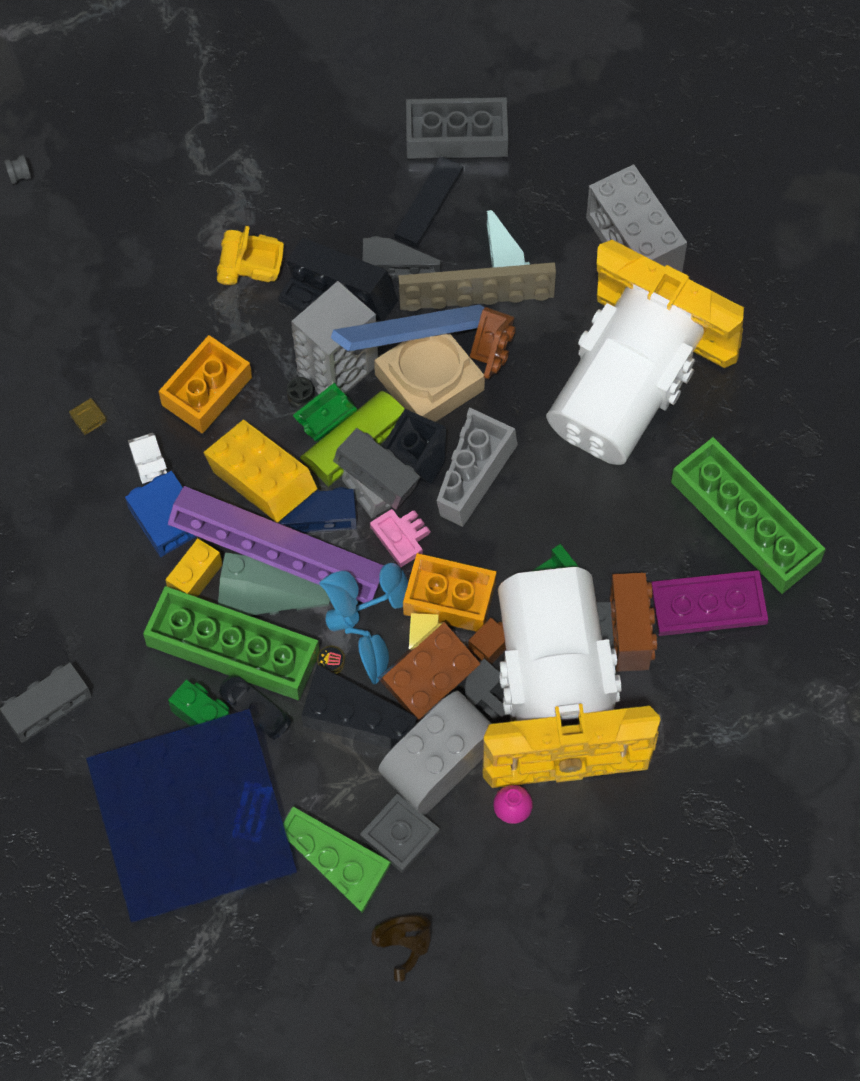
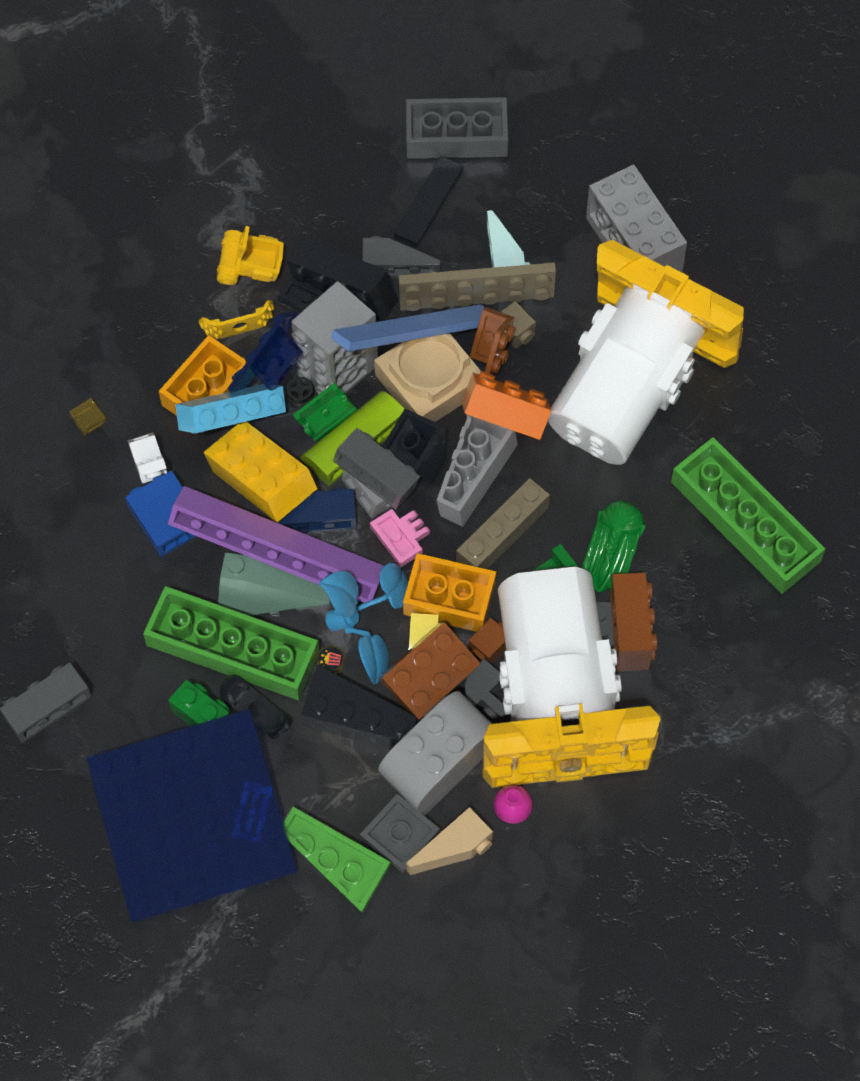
dark grey wheel [4,155,31,184] -> none
yellow brick [165,538,222,597] -> none
dark brown helmet [371,915,431,981] -> none
magenta plate [651,570,768,636] -> none
none -> medium azure brick [175,384,286,433]
none -> yellow piece [199,300,274,339]
none -> clear blue bracket [227,311,303,393]
none -> tan slope [406,807,493,875]
none -> dark tan brick [456,478,550,569]
none -> orange brick [462,371,552,440]
none -> dark tan brick [501,301,536,349]
none -> green hair [581,500,646,593]

